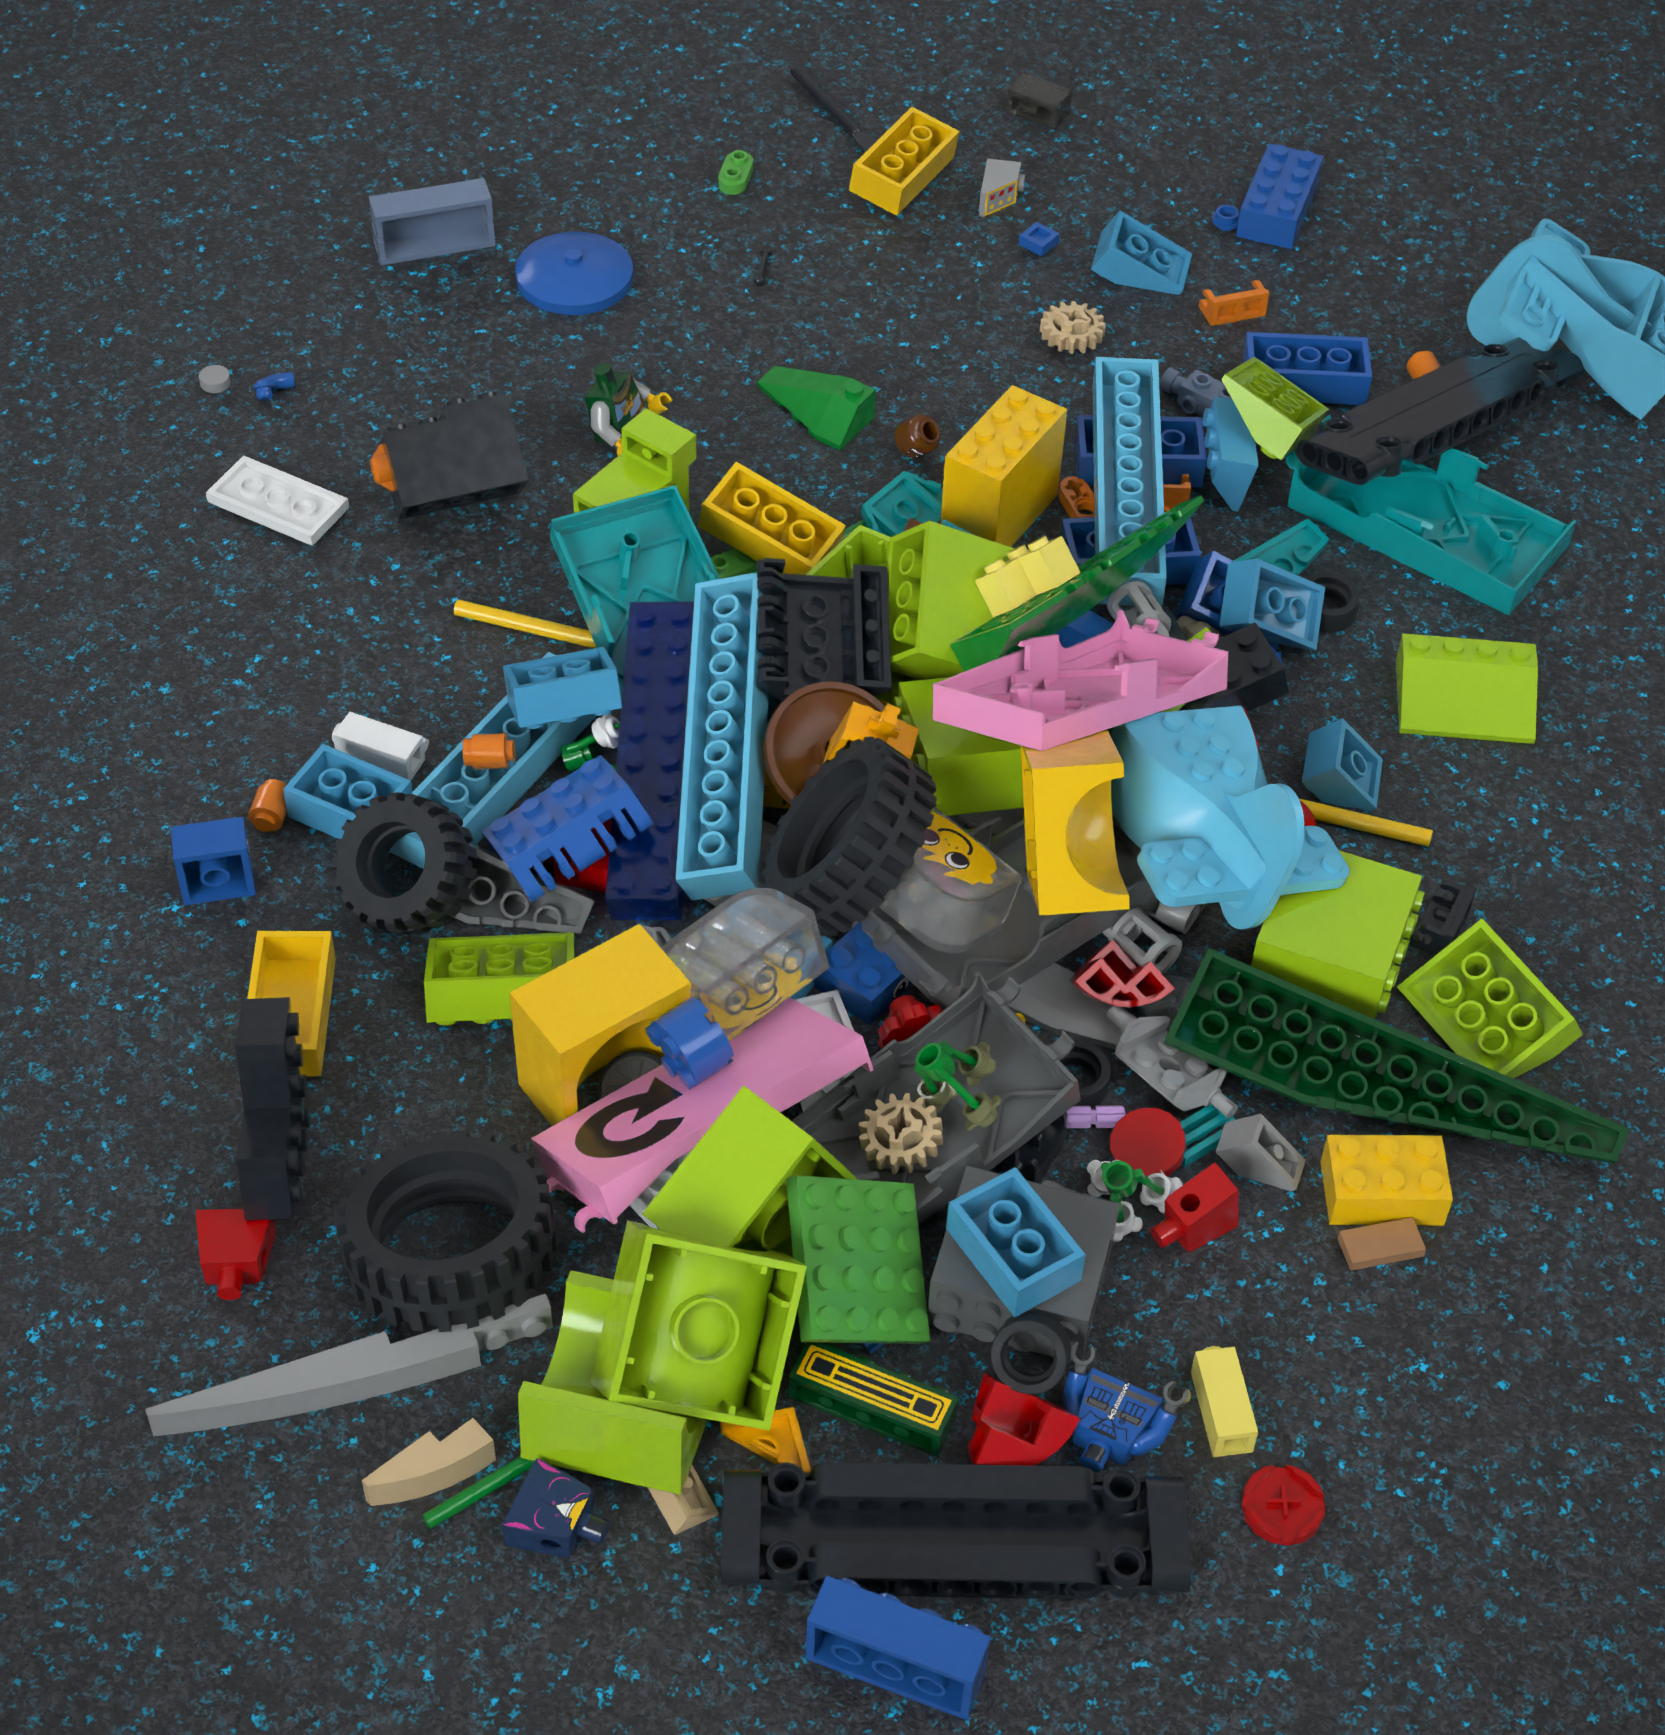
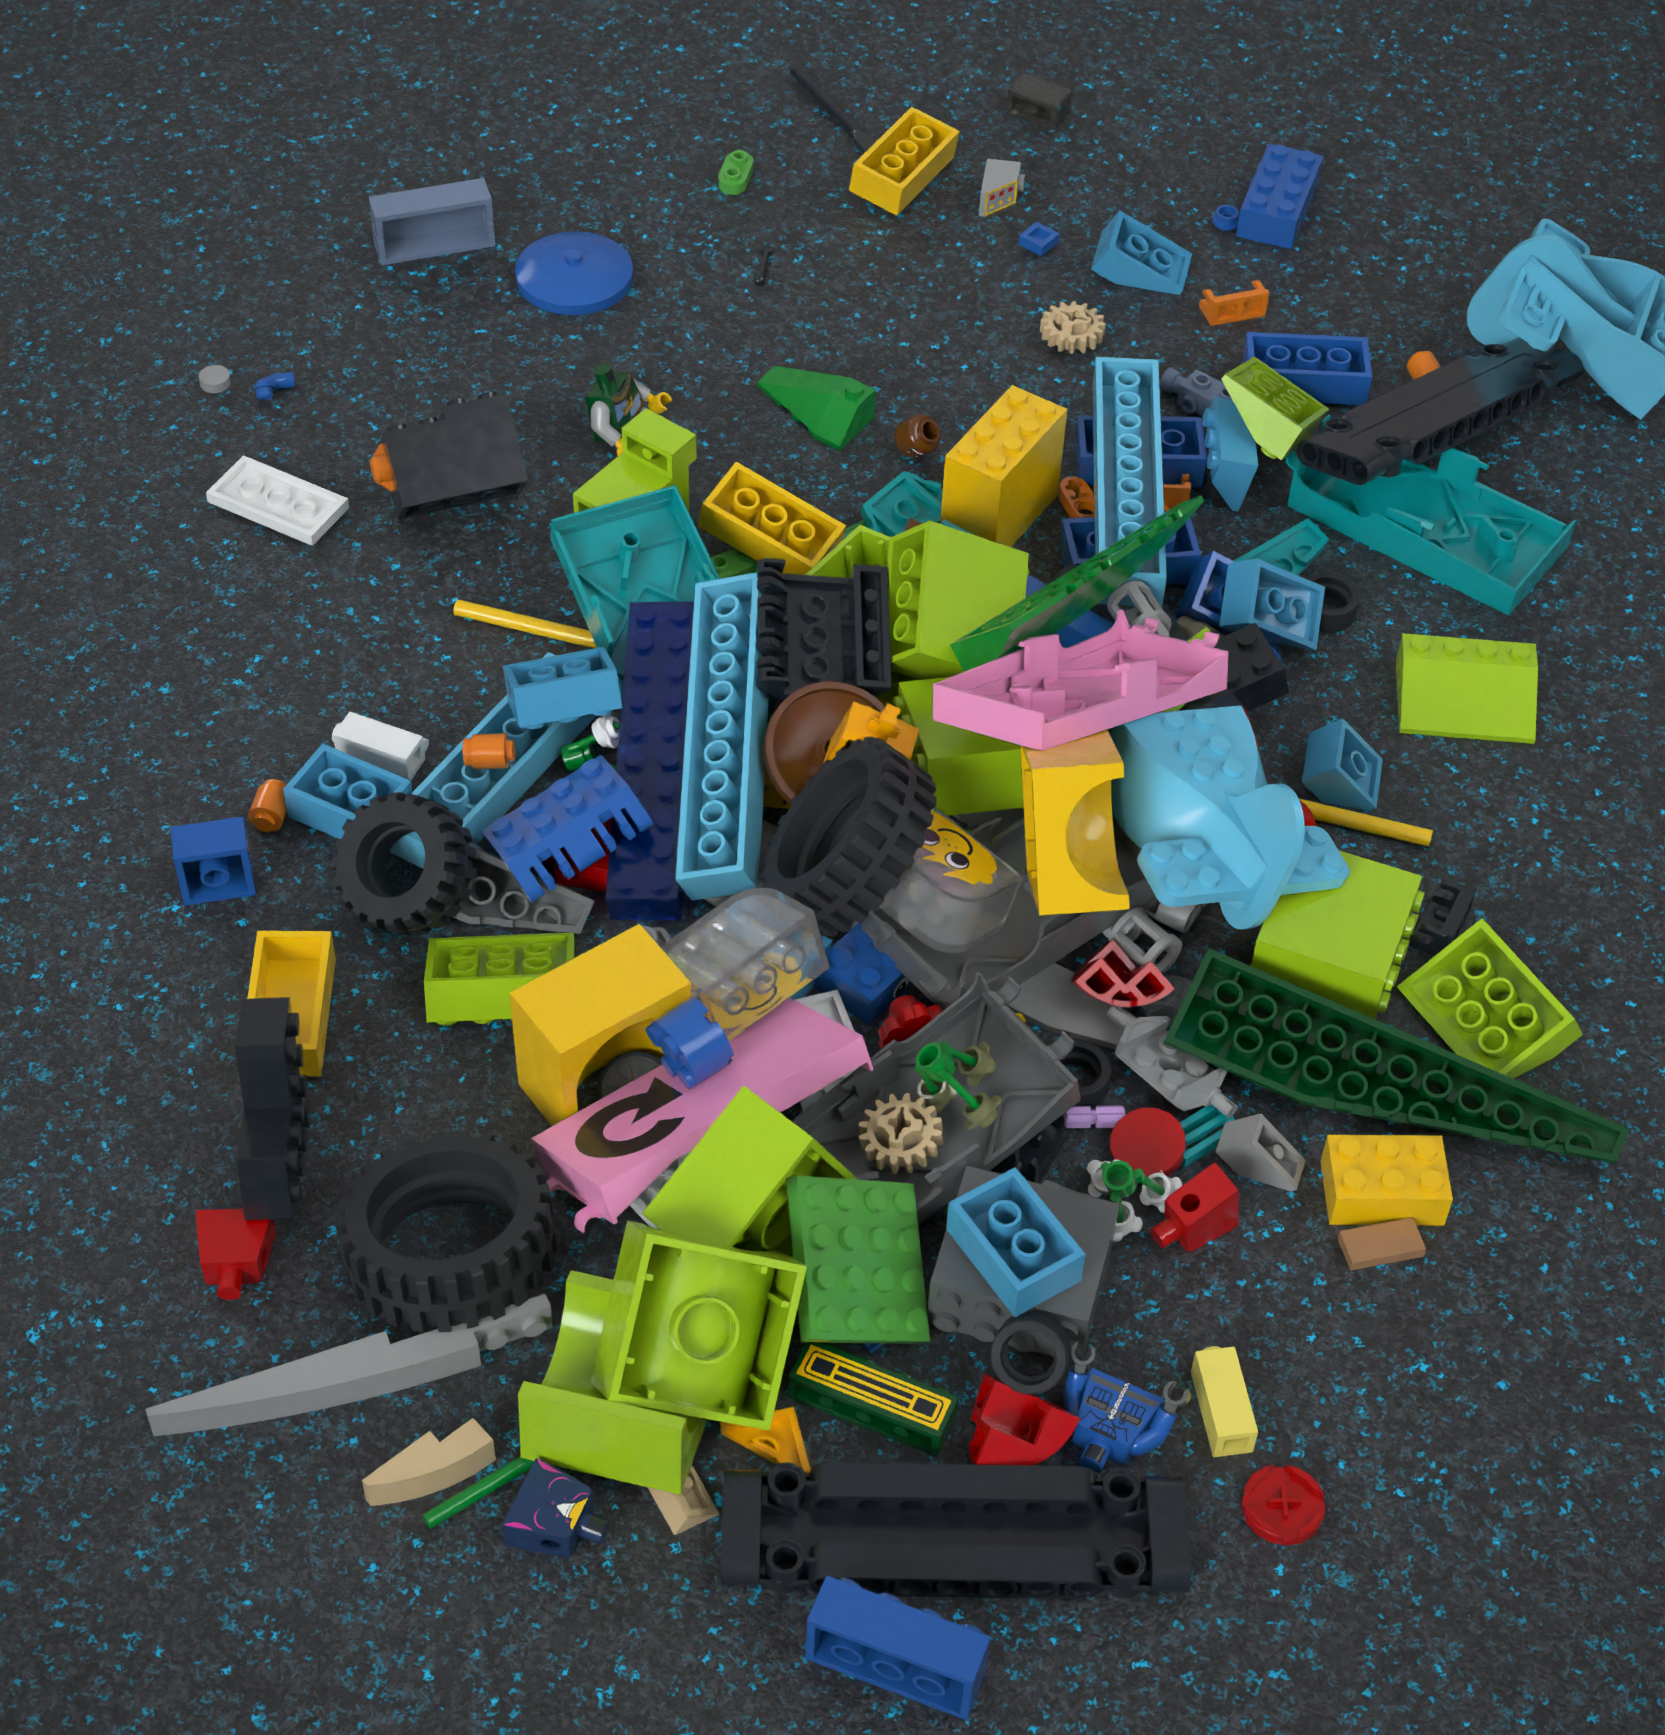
light yellow brick [974,536,1081,617] -> none

